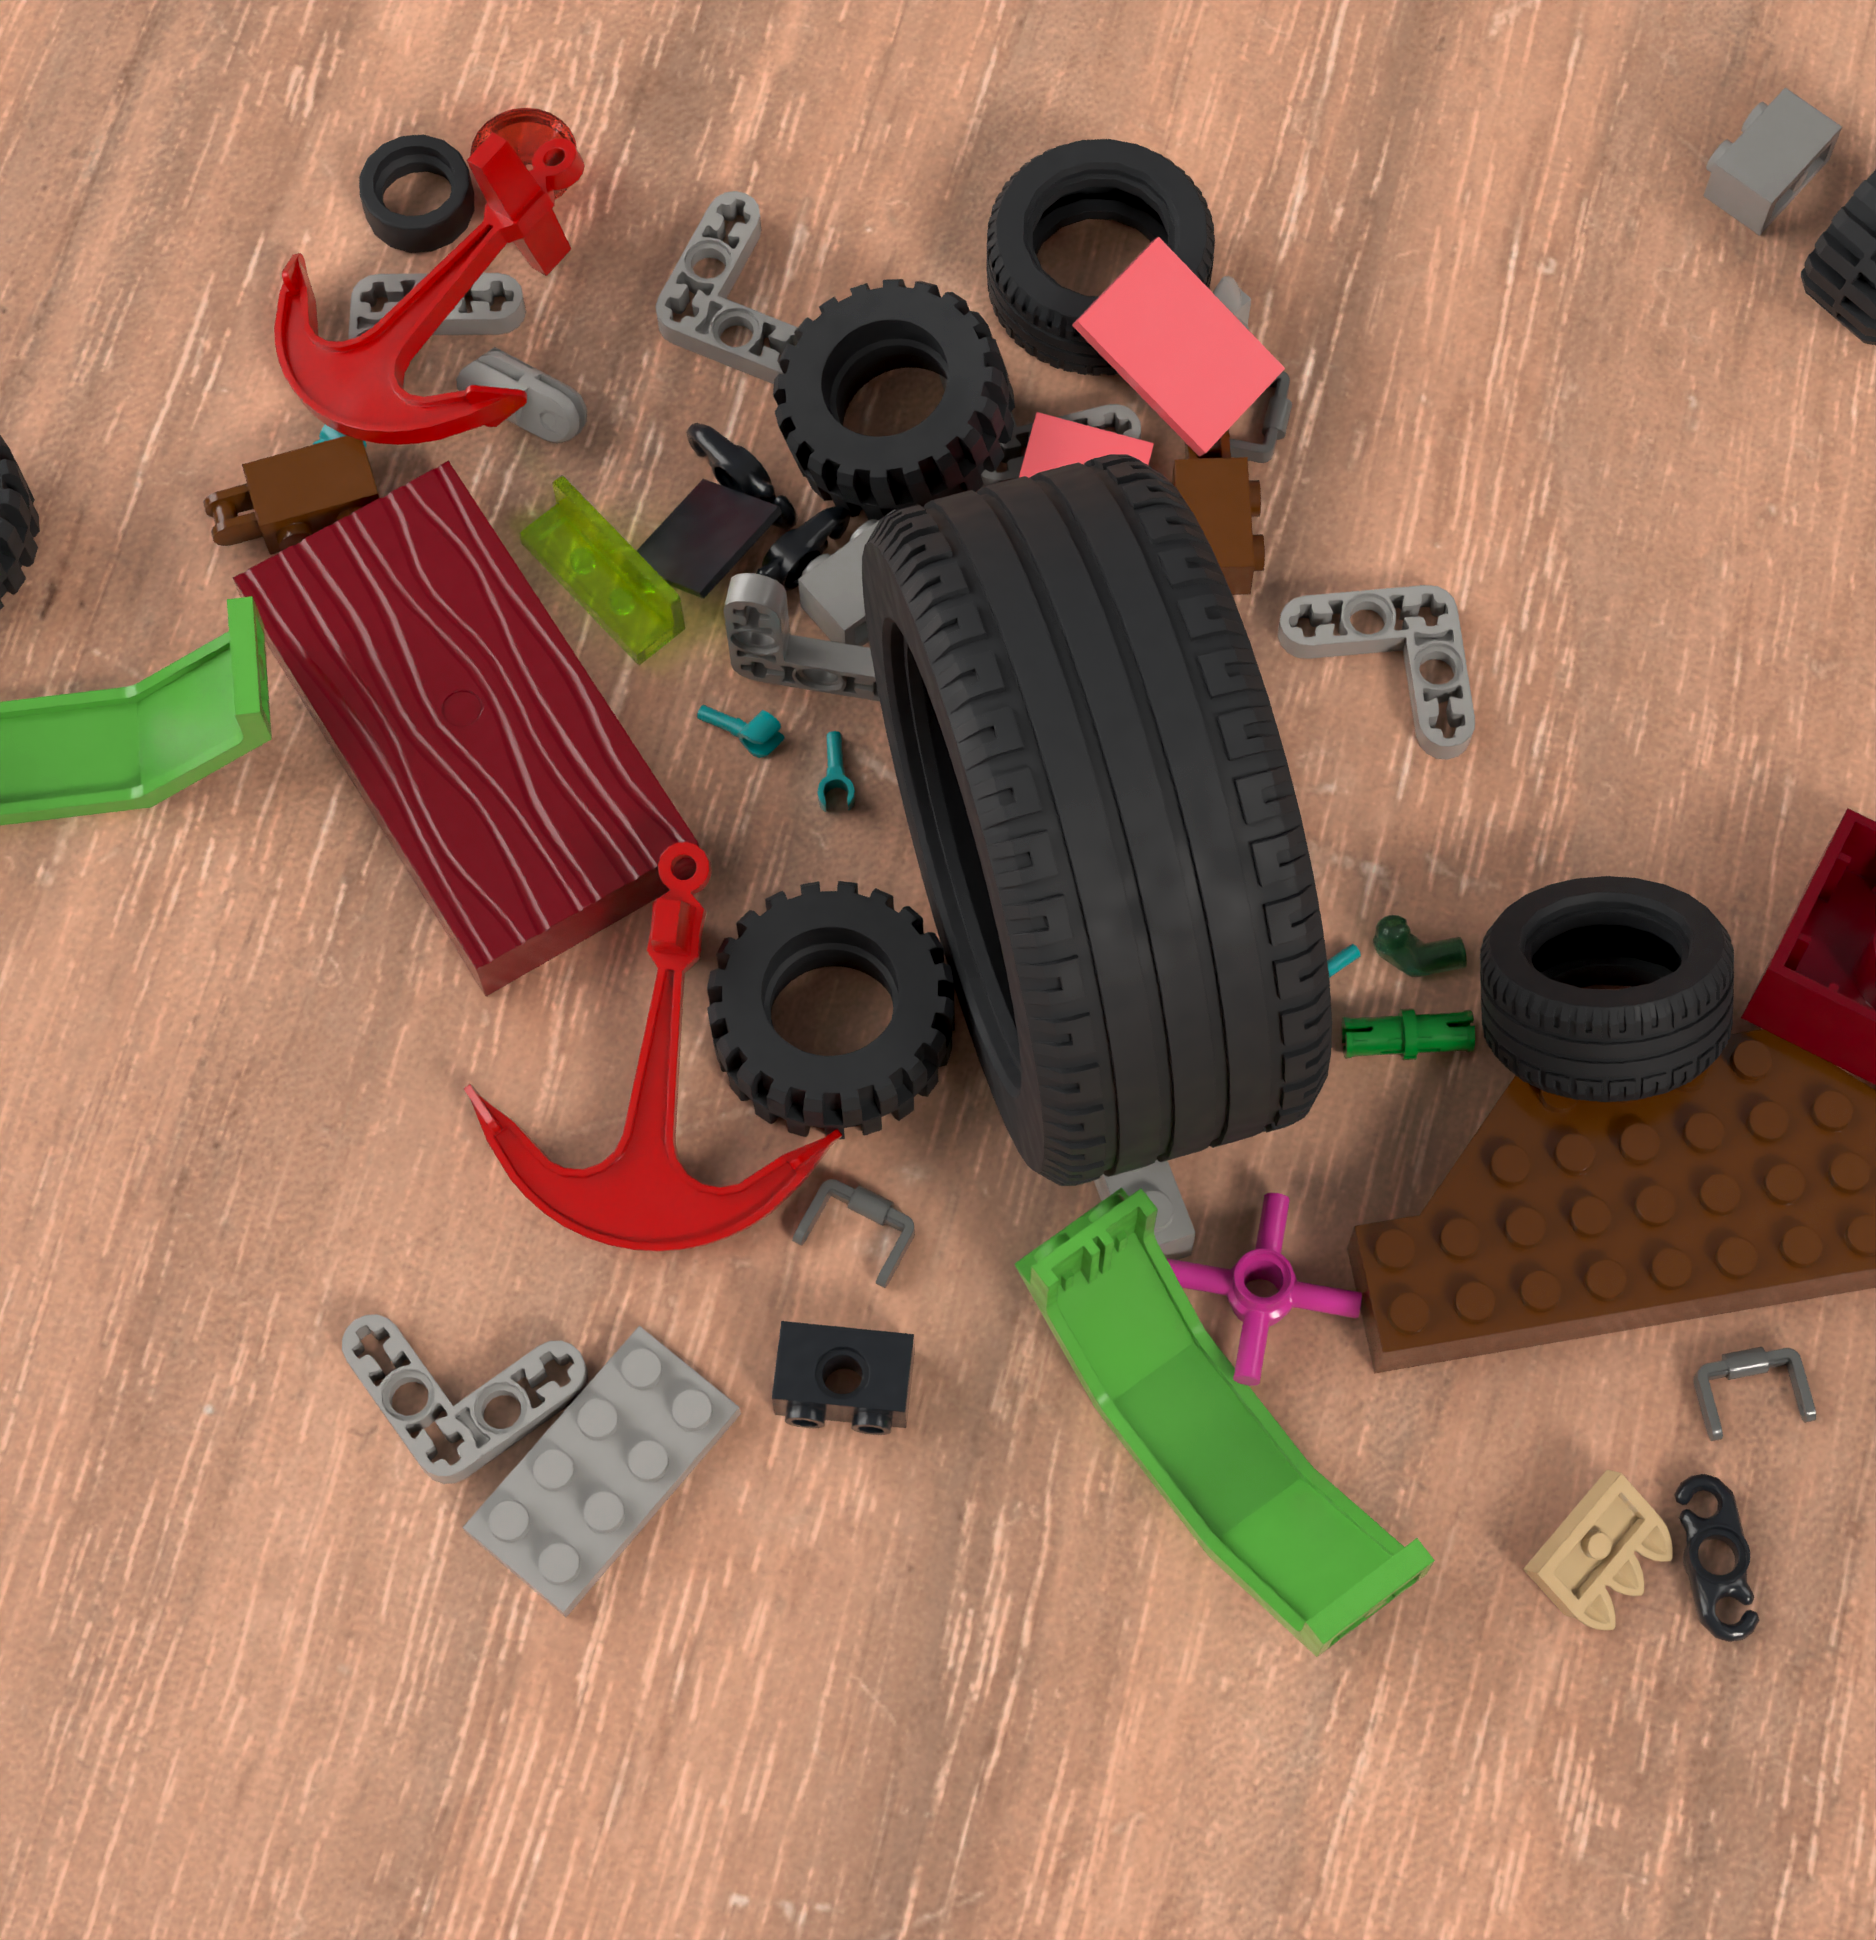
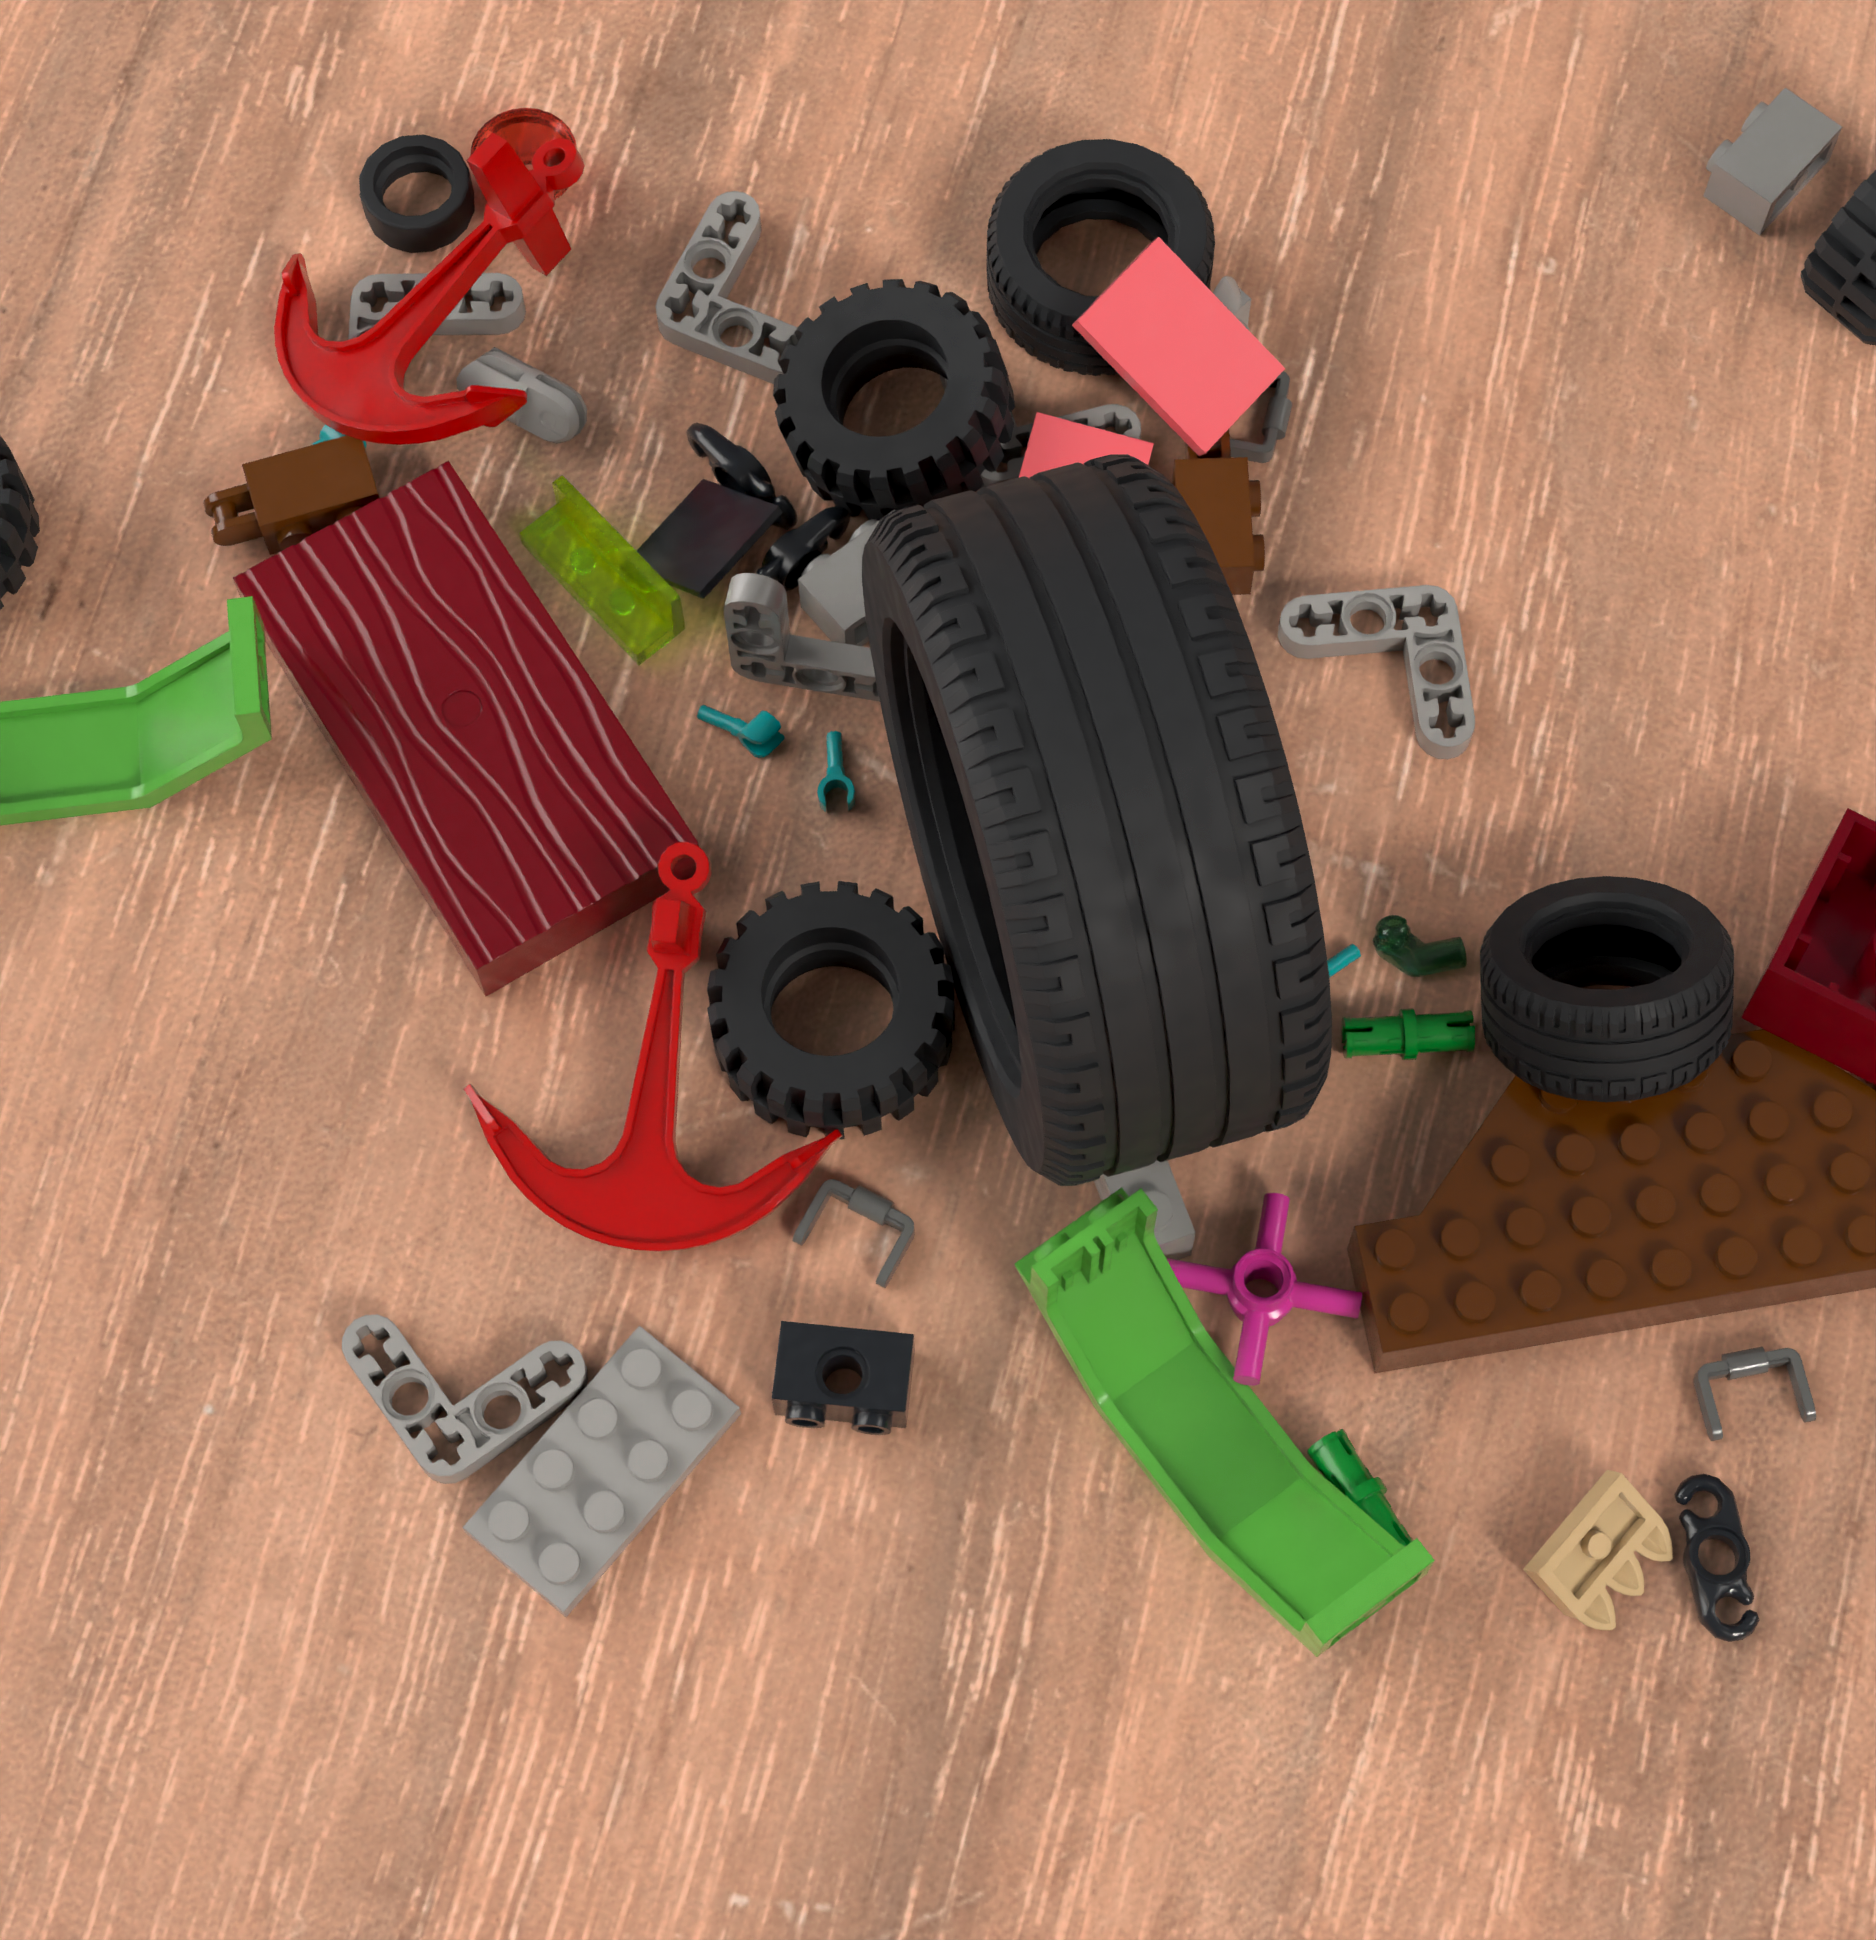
none -> green pin [1307,1429,1413,1547]

